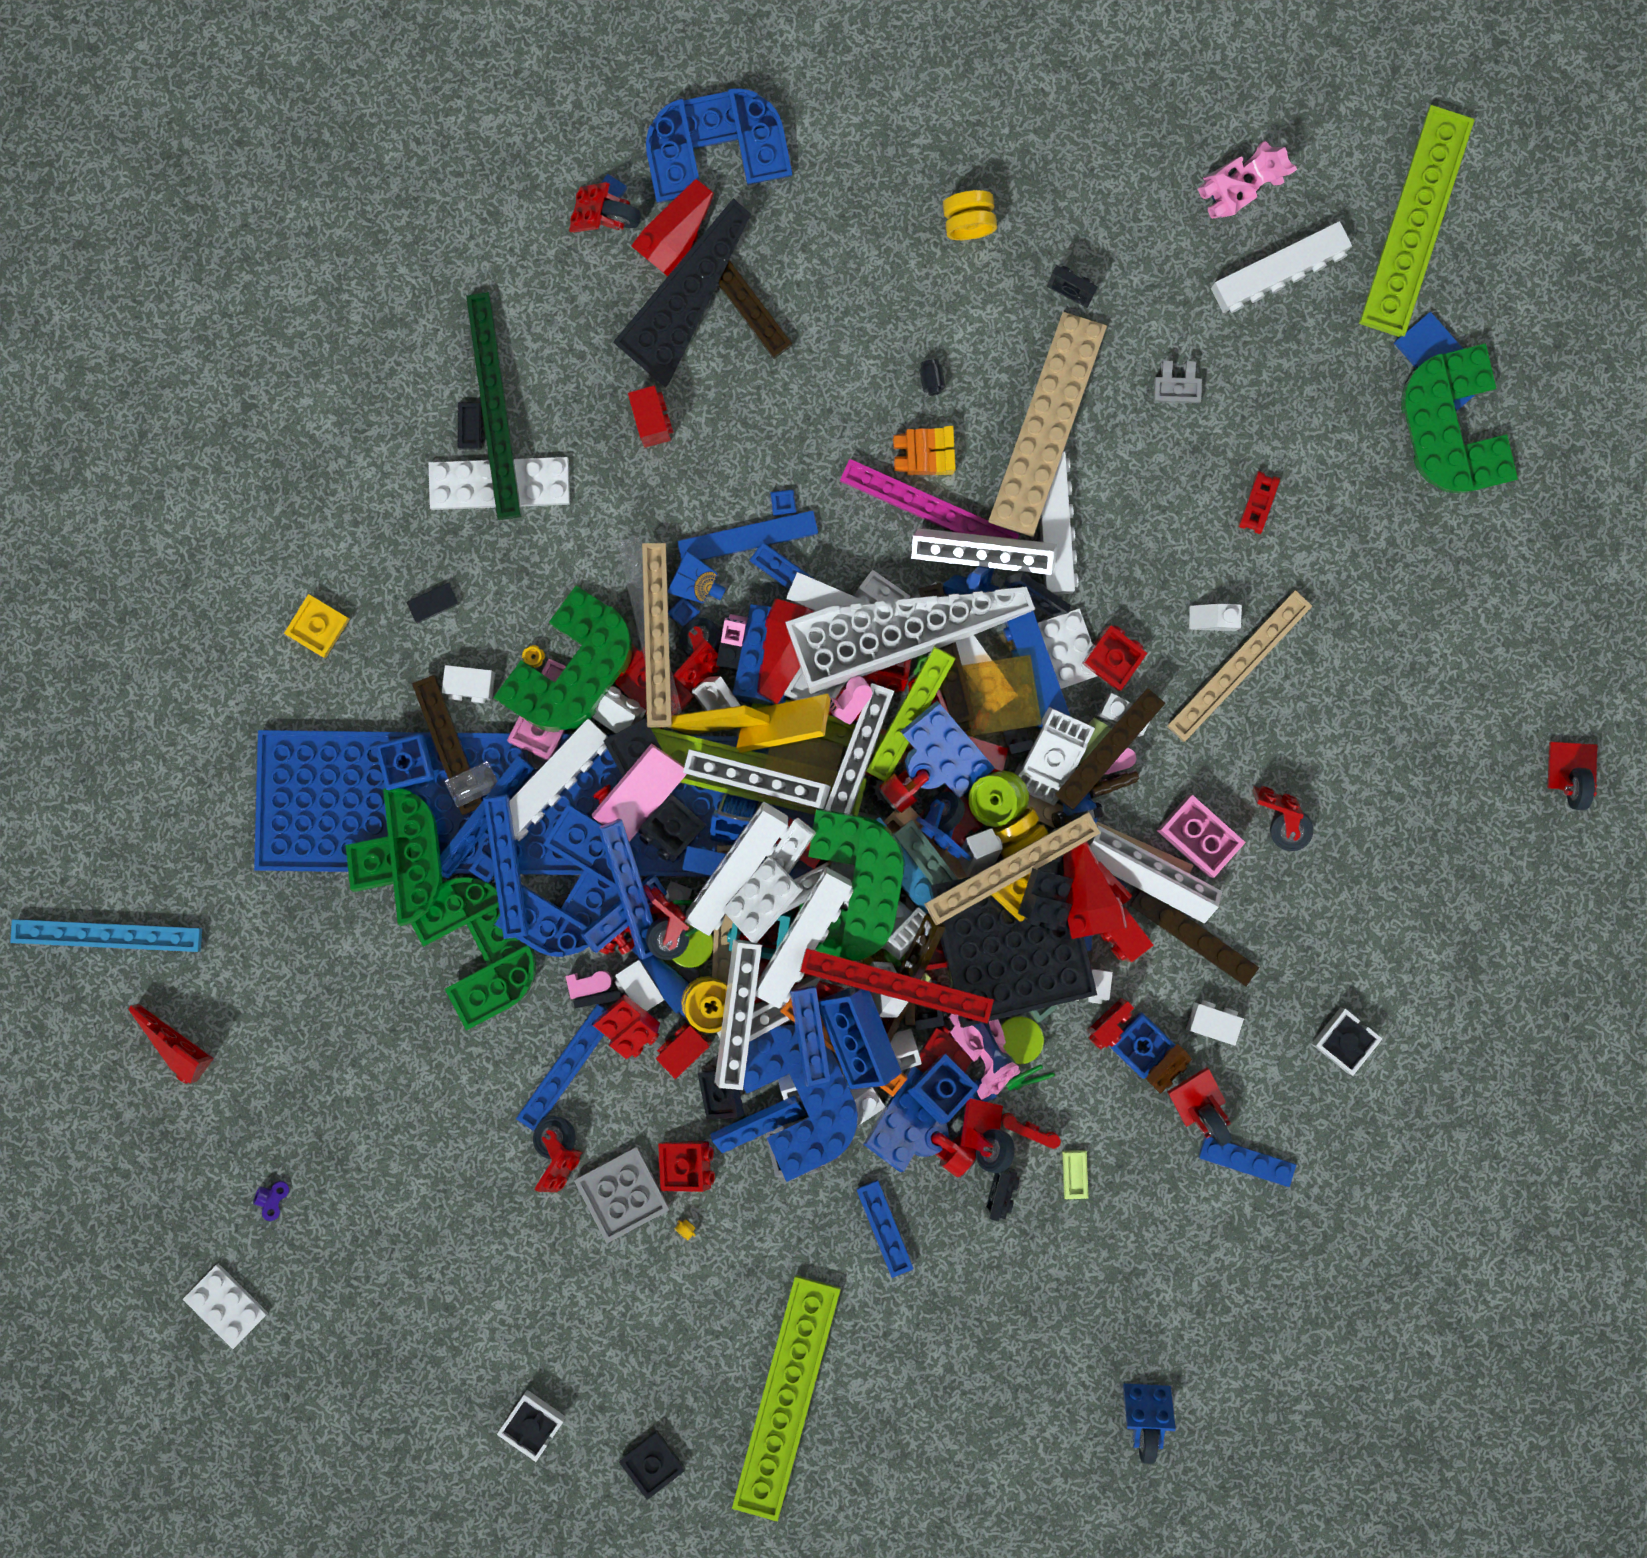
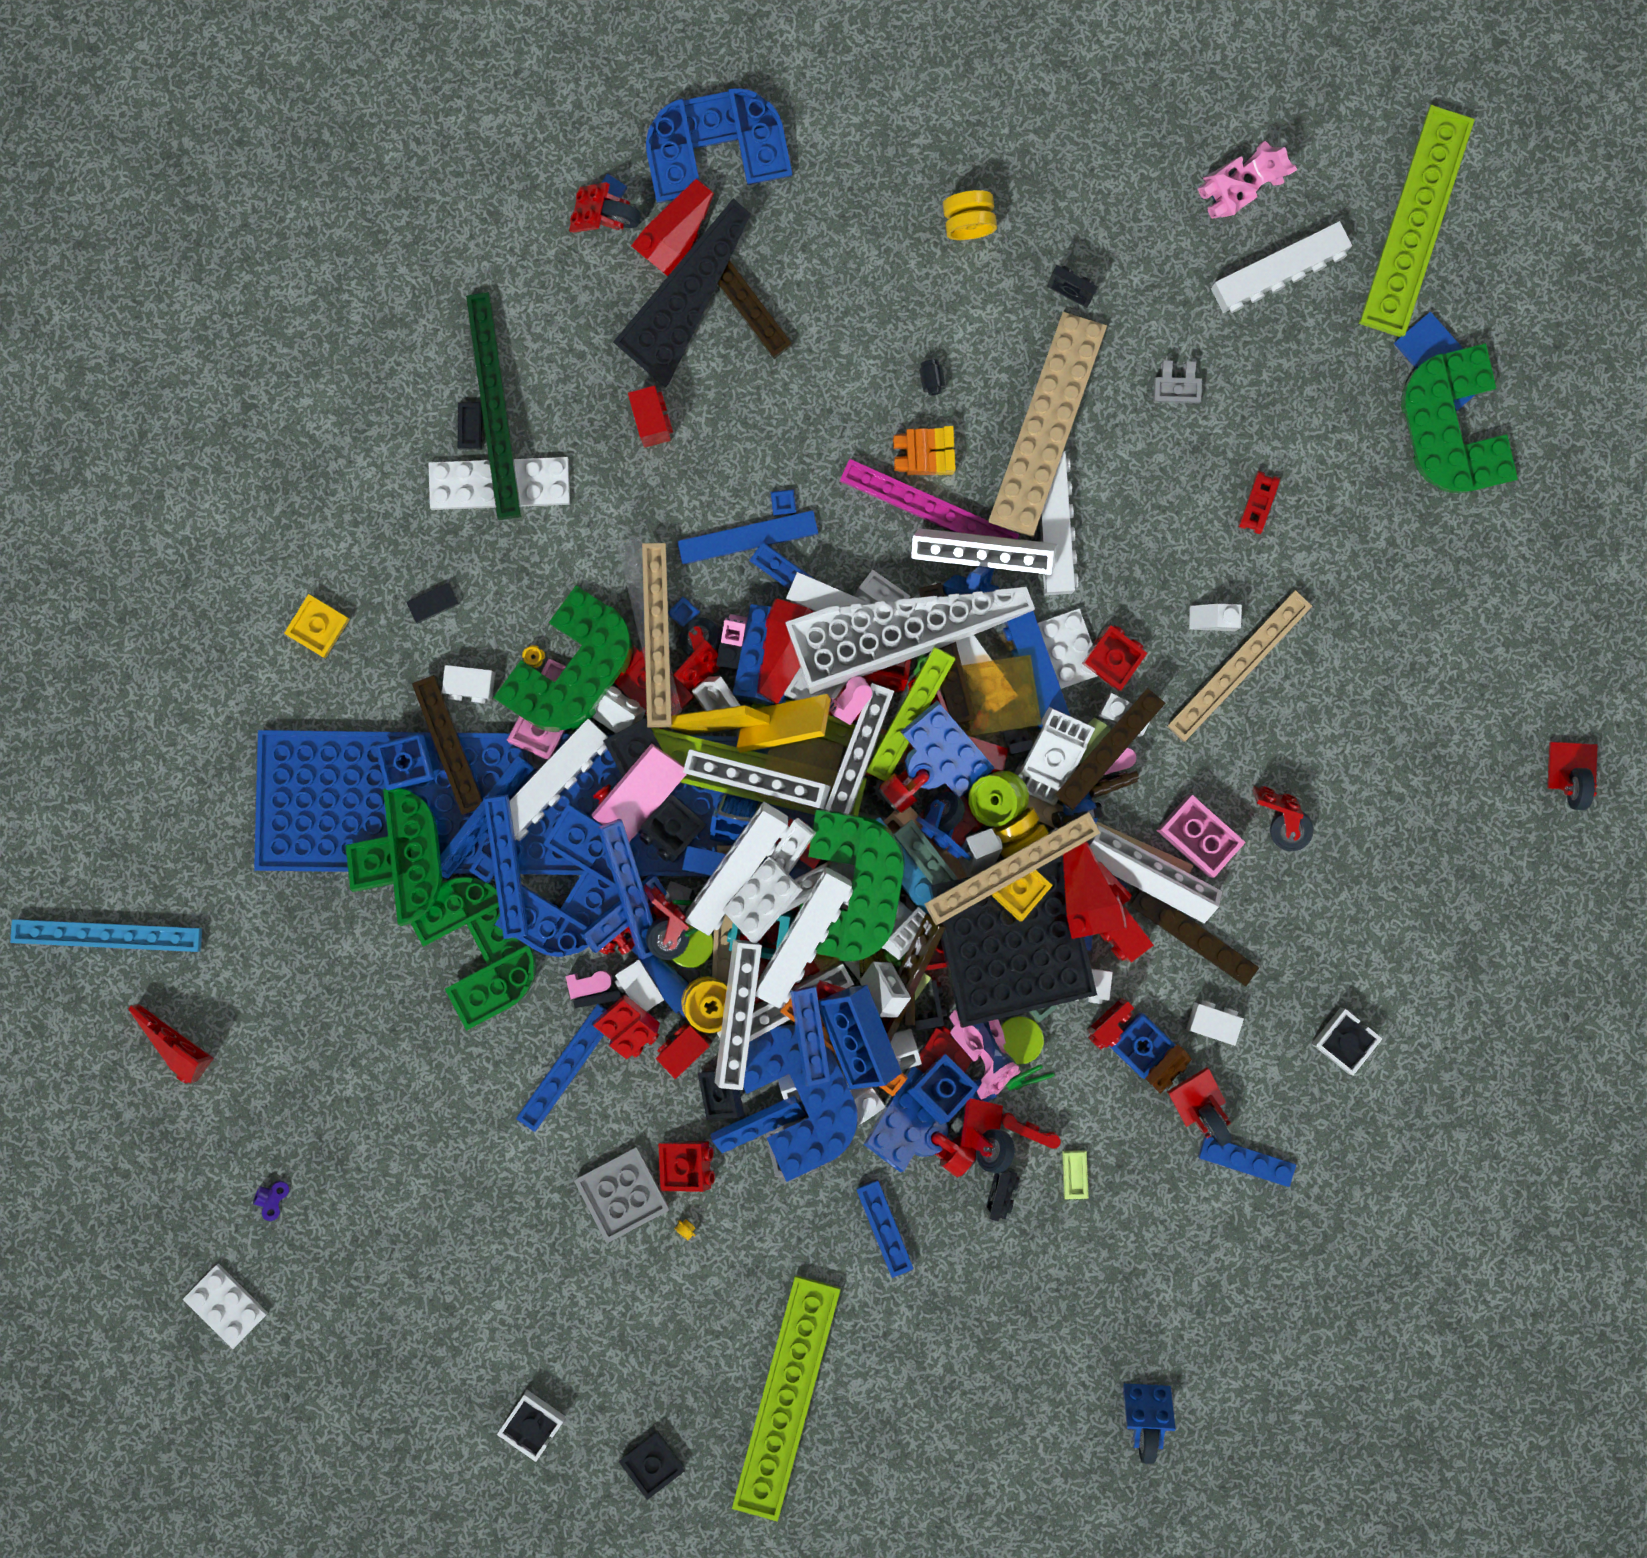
clear slope [444,761,498,807] -> none
plate [533,1116,583,1193] -> none
blue torso [667,550,726,603] -> none
red plate [799,948,994,1024] -> none
black plate [1004,572,1071,618] -> none
black plate [1018,868,1073,930] -> none

